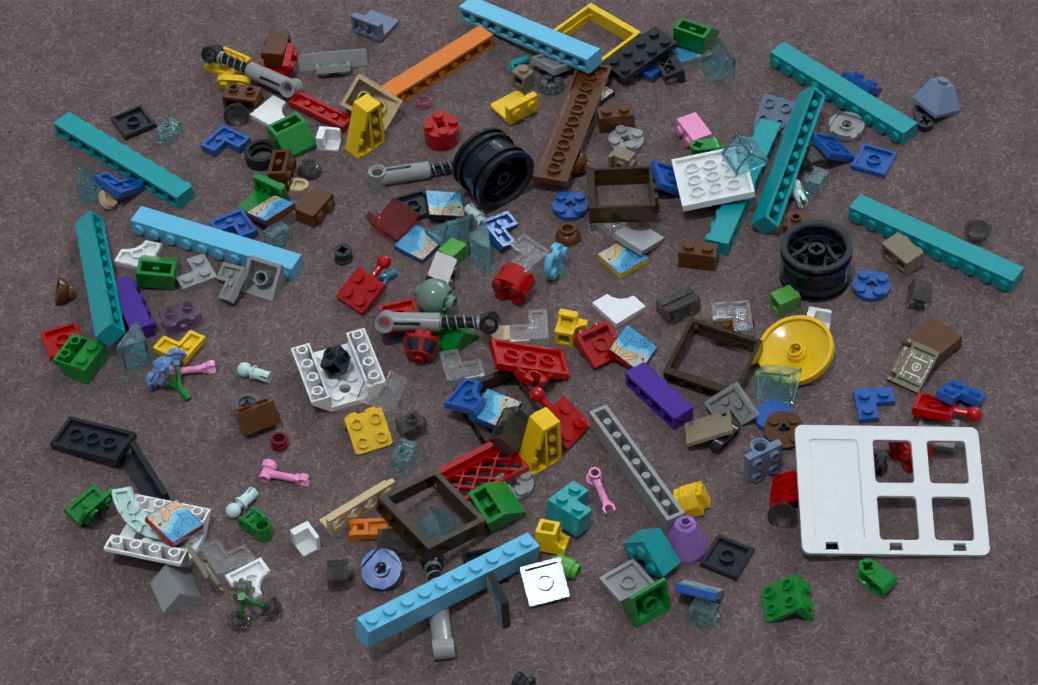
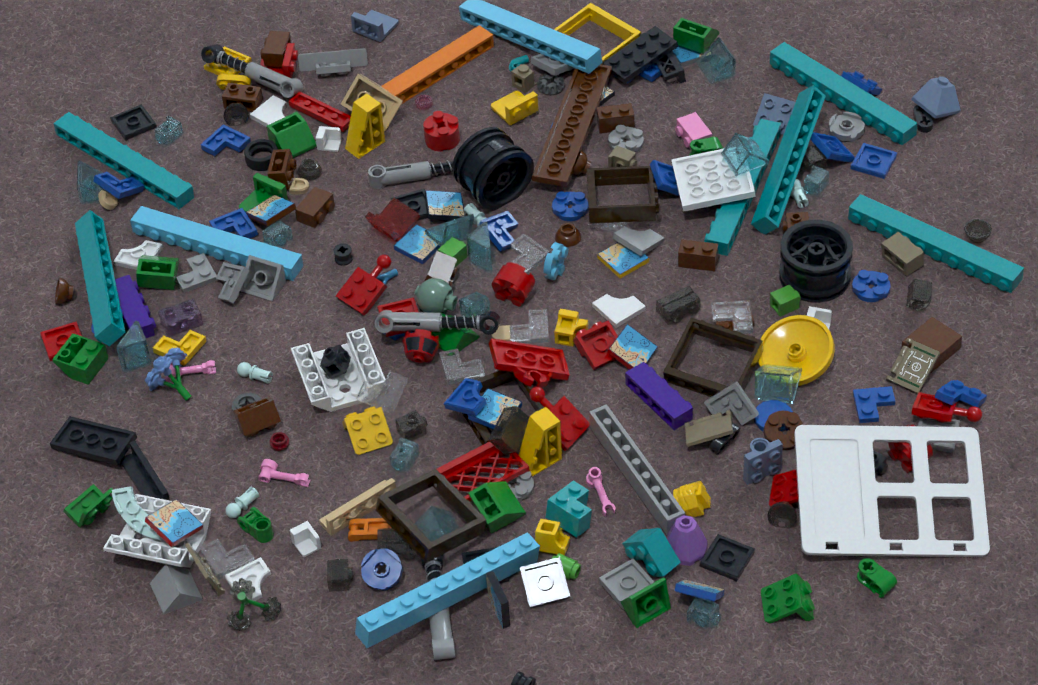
none -> clear light blue brick [459,292,490,317]

